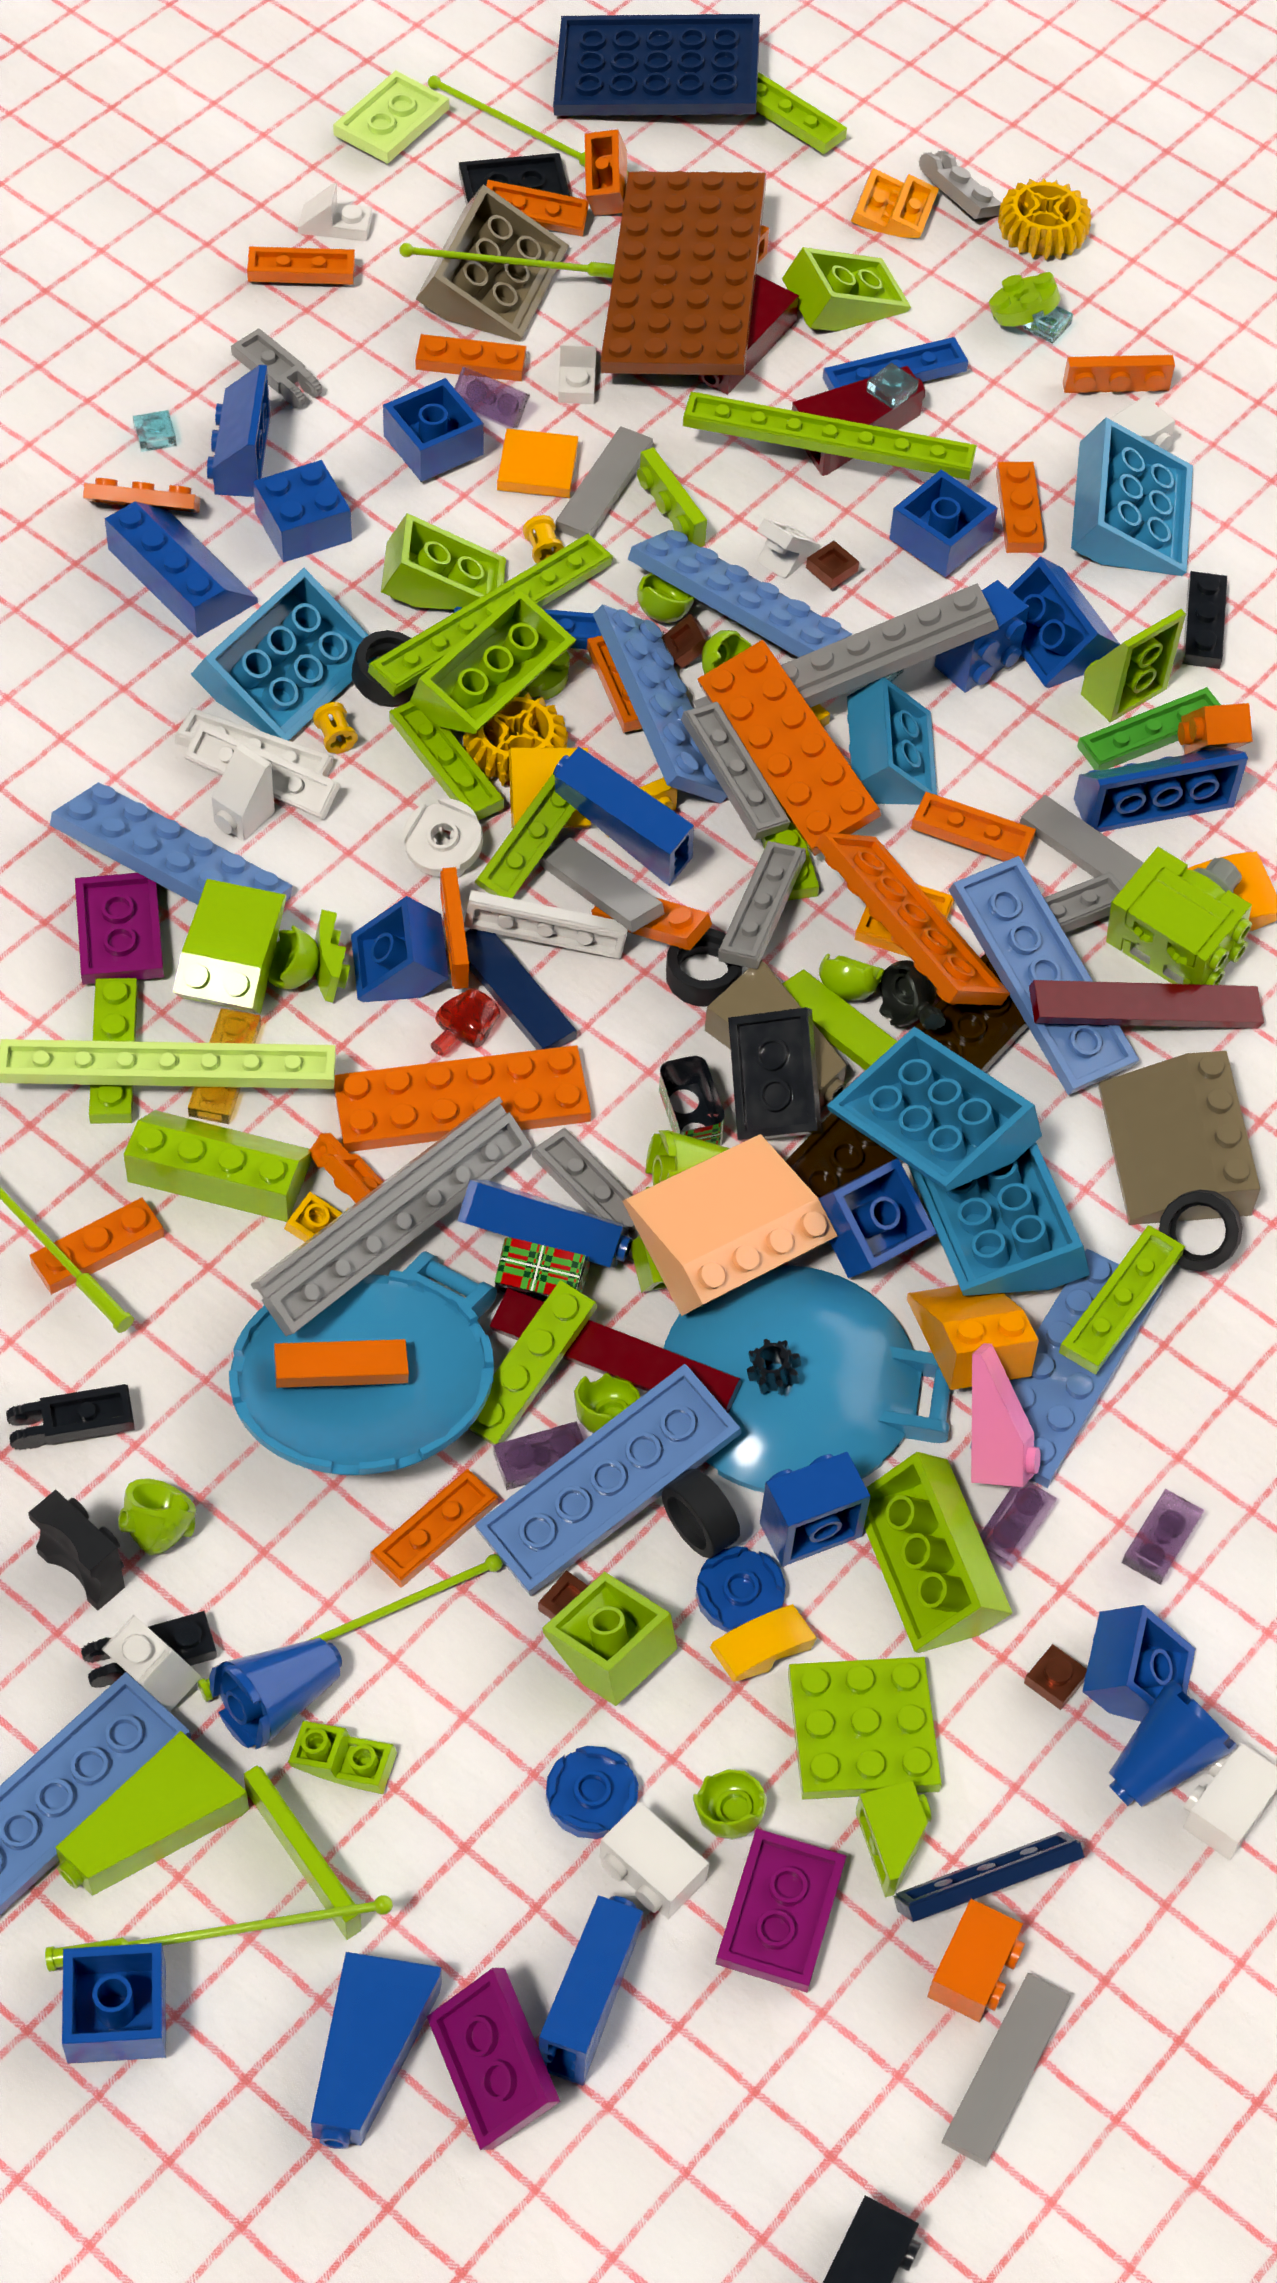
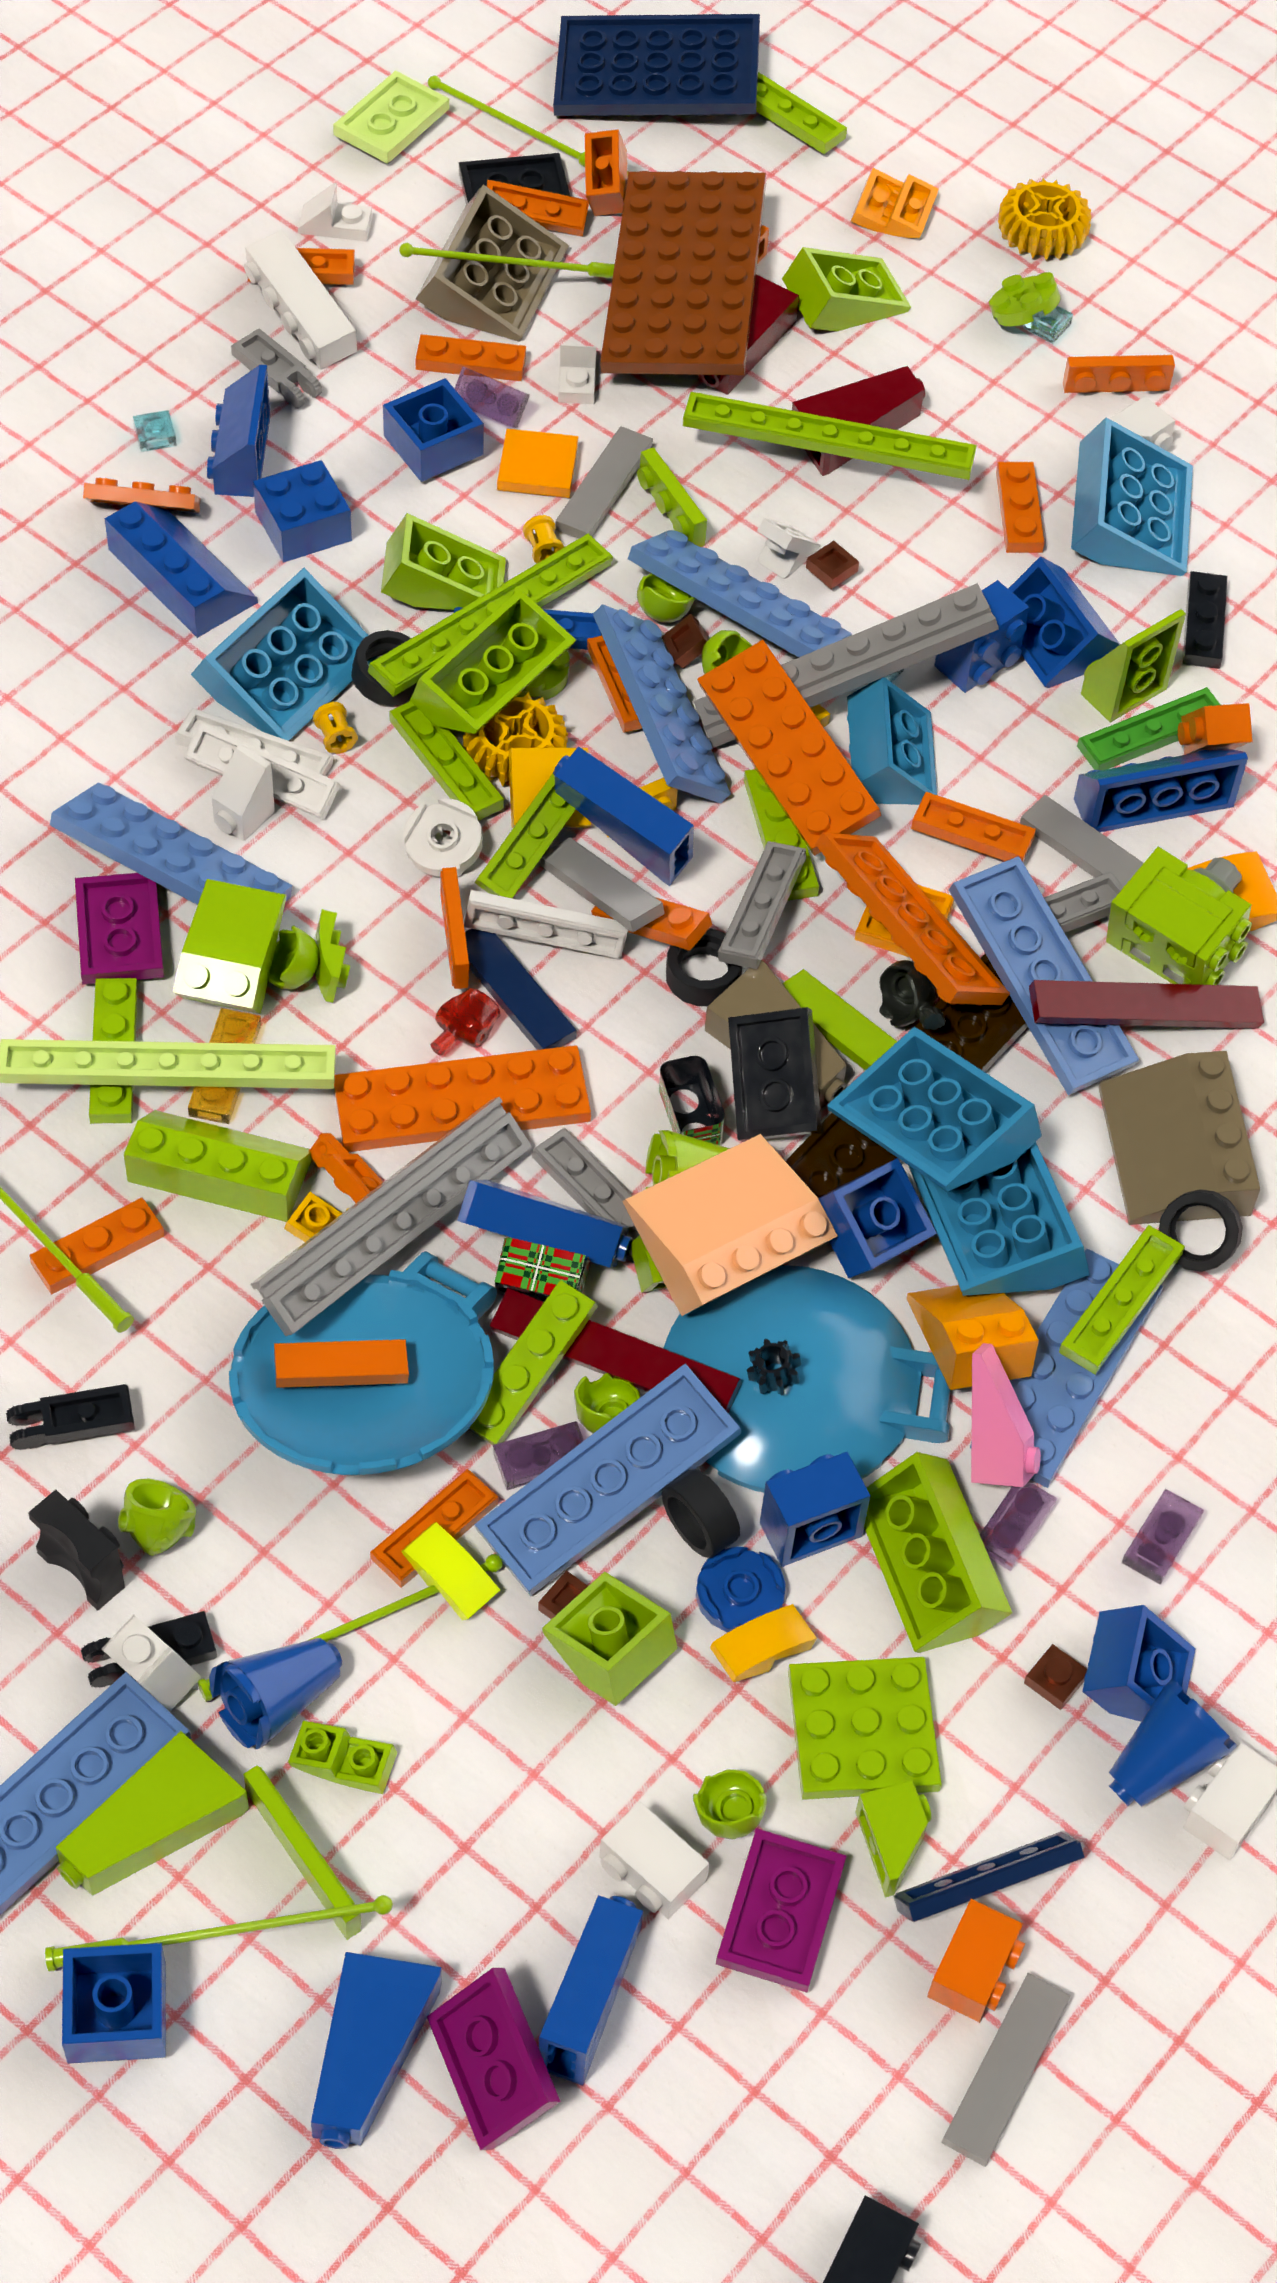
blue slope [351,896,449,1002] -> none
blue tile [546,1746,639,1839] -> none
light grey tile [681,702,791,840] -> none
lime hair [819,954,885,1001] -> none
blue plate [822,337,968,390] -> none
clear light blue plate [866,363,918,410] -> none
blue brick [889,469,998,577] -> none
light grey hinge [918,150,1001,219] -> none
none -> white brick [244,229,357,370]
none -> neon yellow slope [401,1522,500,1620]

